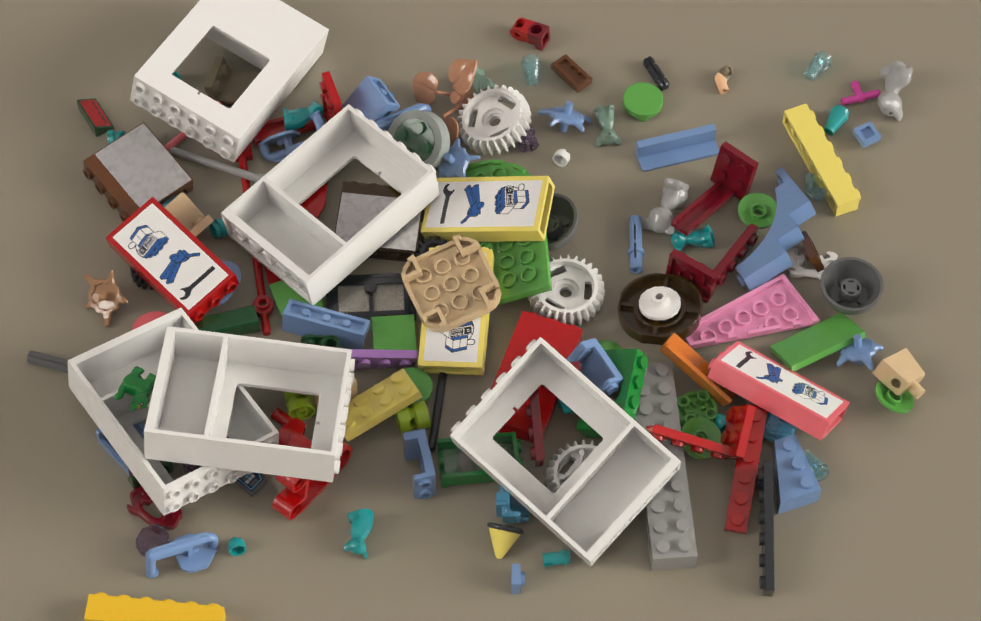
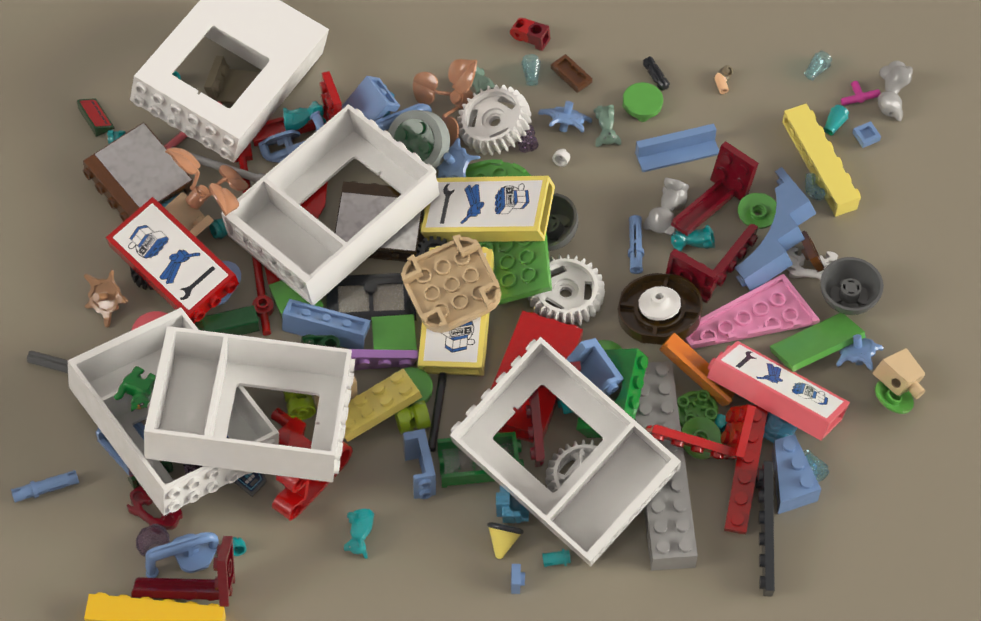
none -> medium blue pin [11,470,79,503]
none -> dark red bracket [131,536,235,607]
none -> nougat plant [165,148,248,216]

